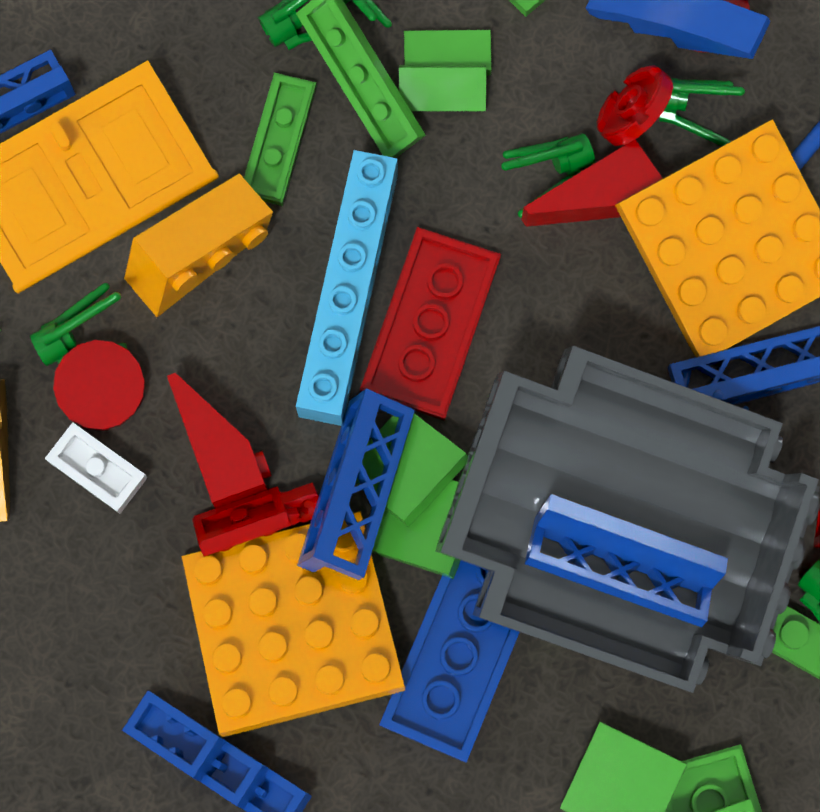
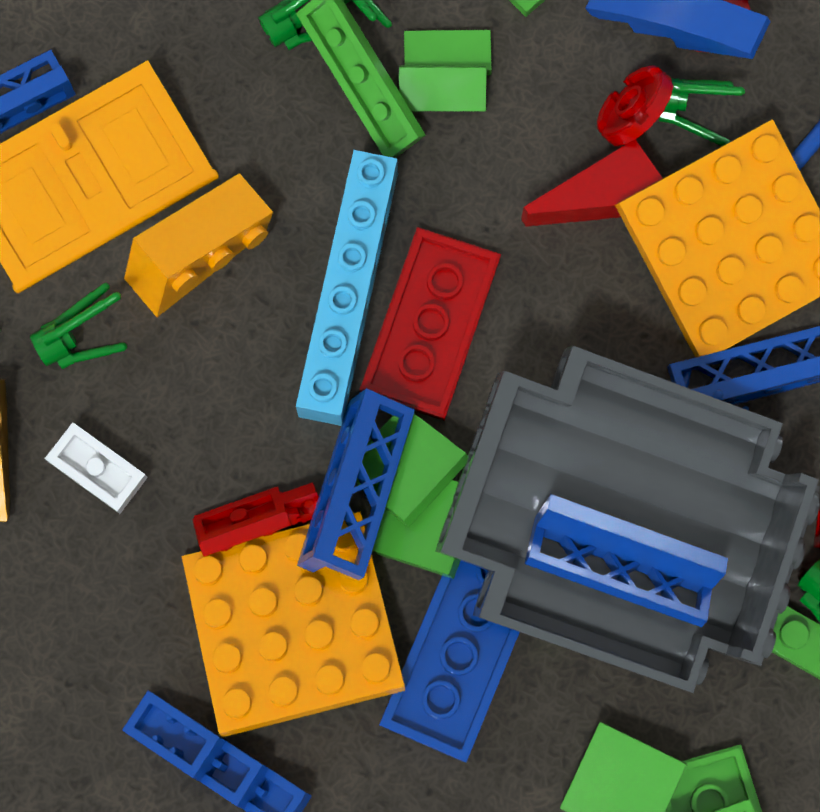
red tile [53,340,145,431] -> none
red slope [167,373,272,508] -> none
bright green tile [244,72,317,206] -> none
green plant [501,133,595,218] -> none

